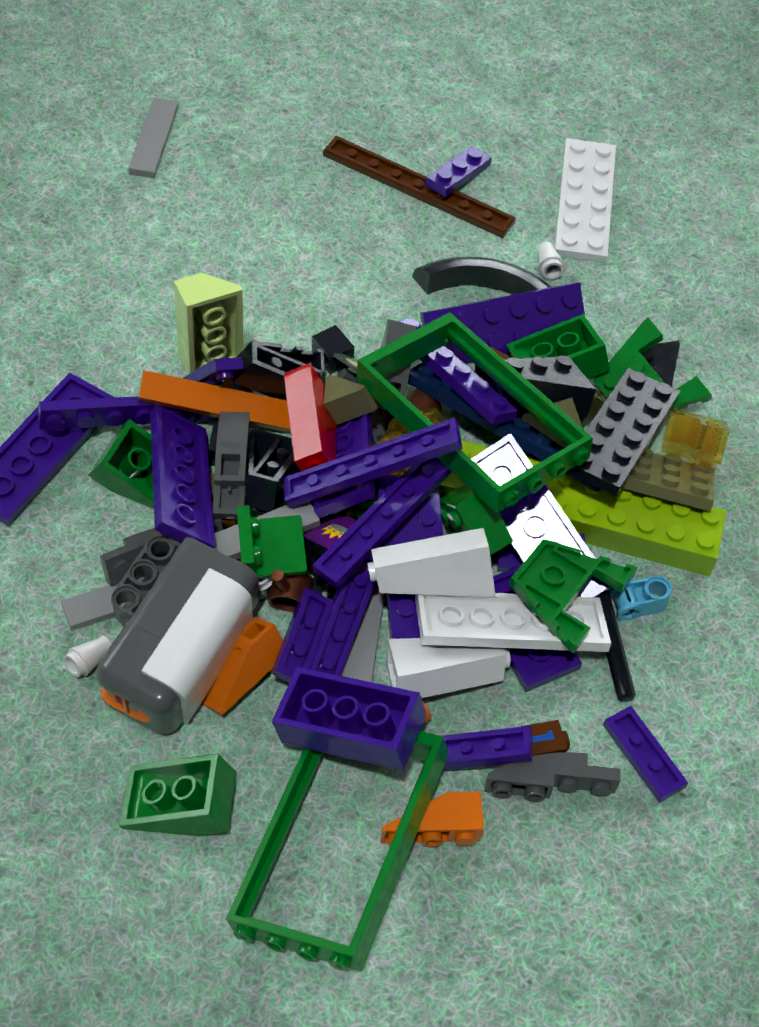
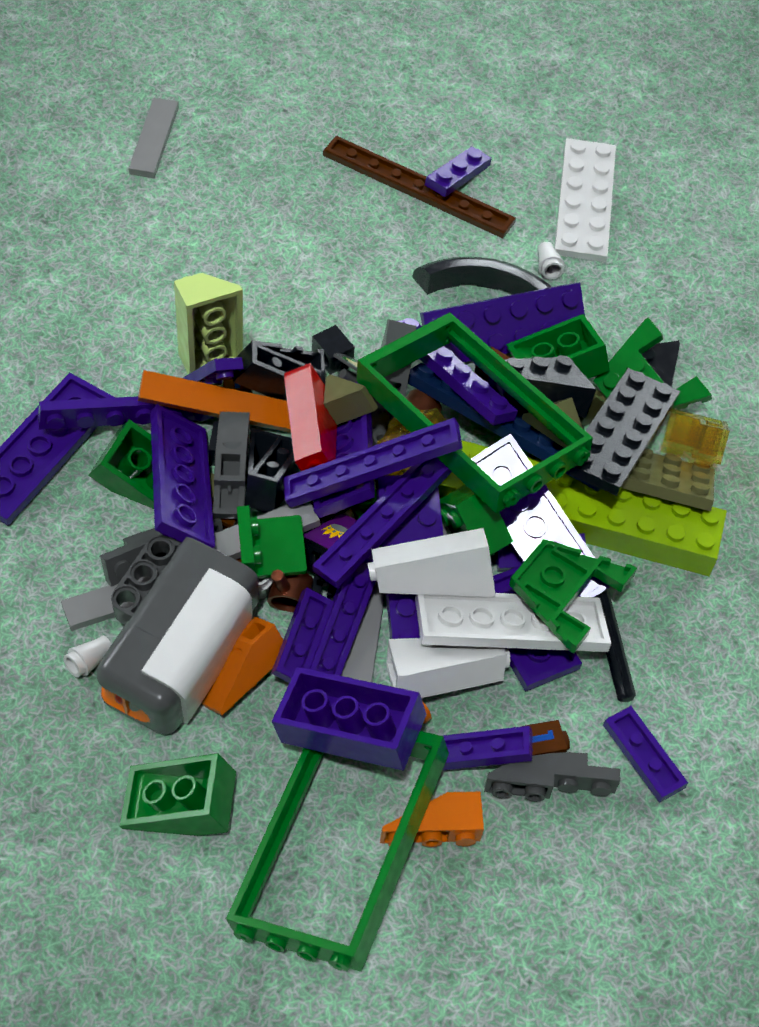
medium azure piece [609,576,672,621] -> none

